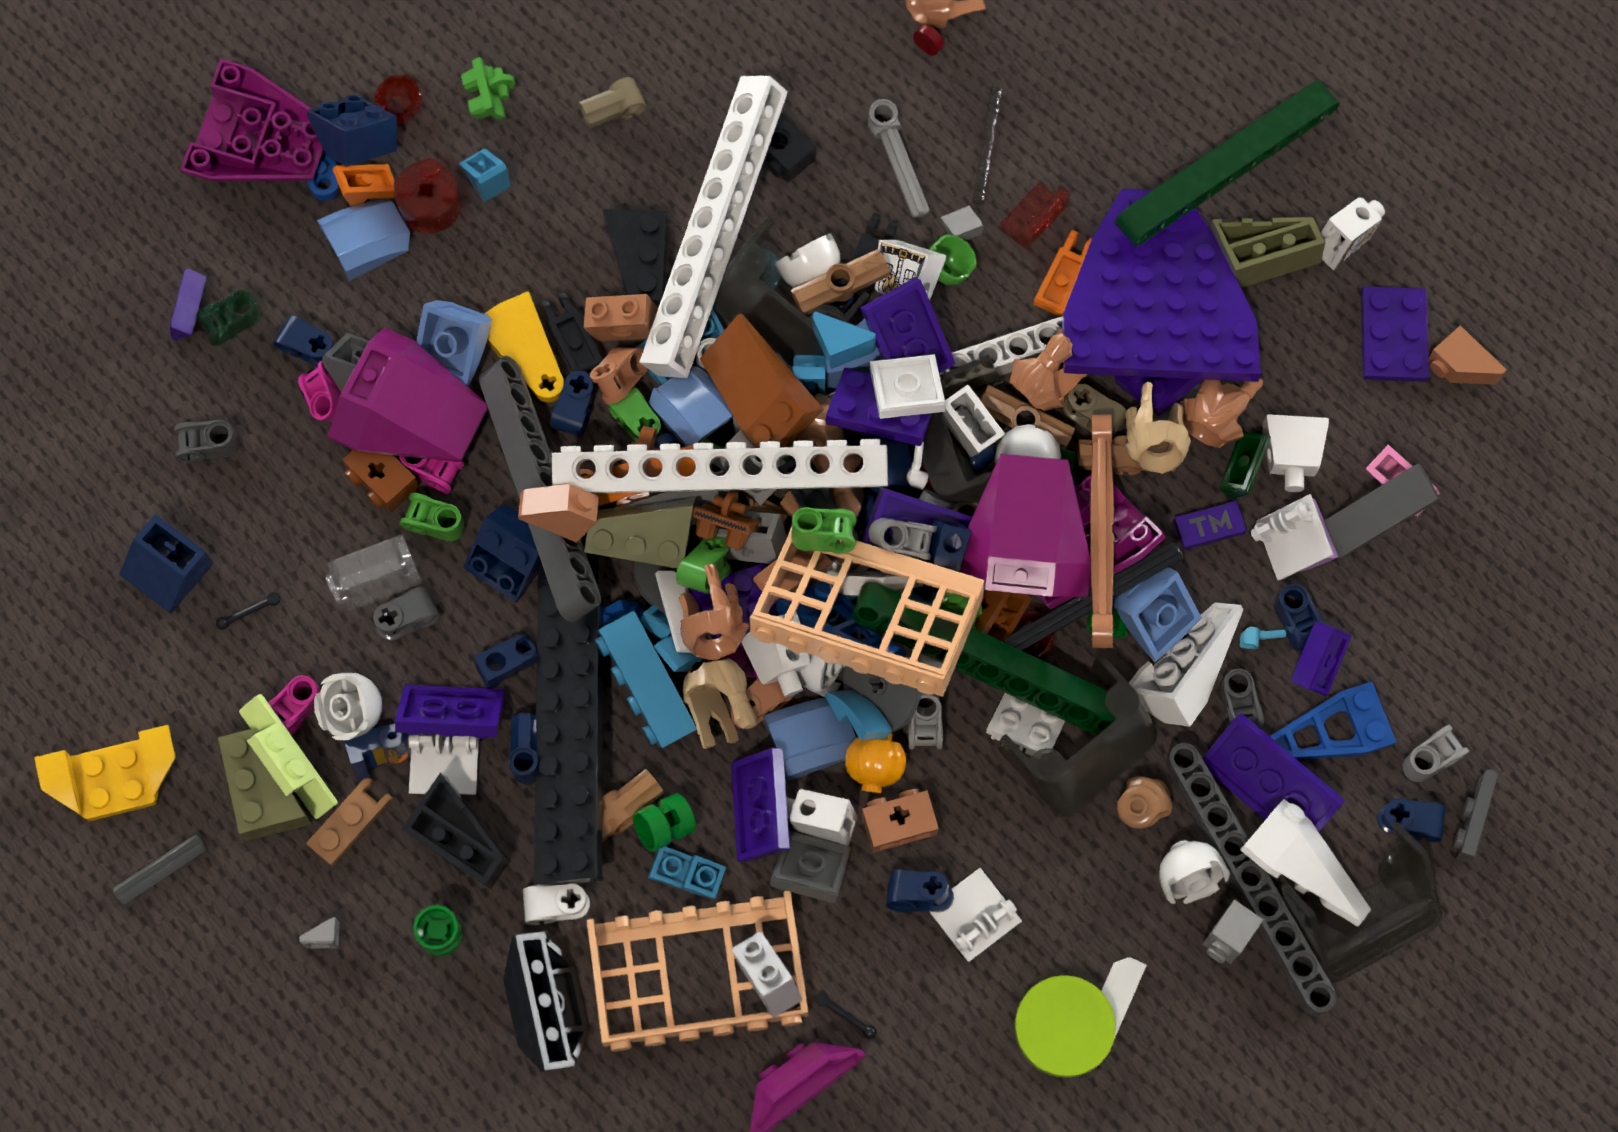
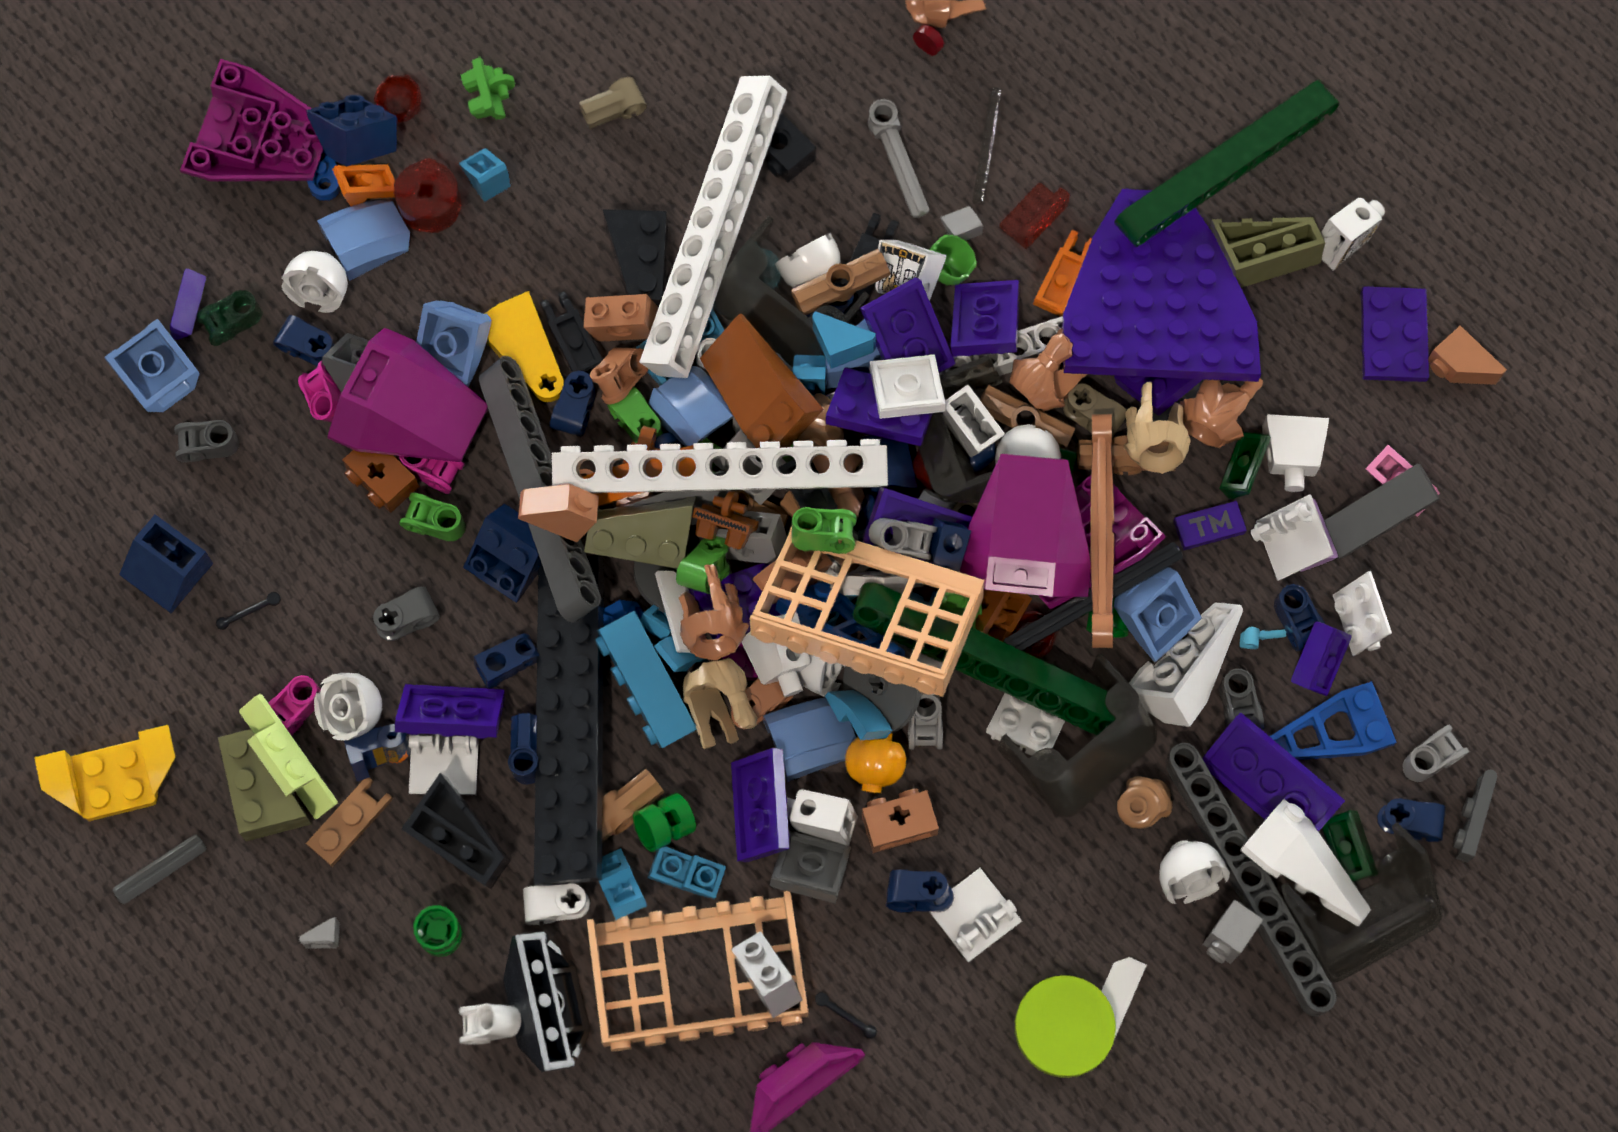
clear window [325,534,422,612] -> none
white hand [906,442,929,490] -> none
none -> medium blue slope [104,318,200,412]
none -> white cylinder [281,251,348,313]
none -> white piece [459,1004,521,1045]
none -> dark azure slope [598,848,647,920]
none -> dark purple plate [951,280,1020,356]
none -> dark green slope [1322,810,1379,882]
none -> white hinge [1333,571,1392,656]

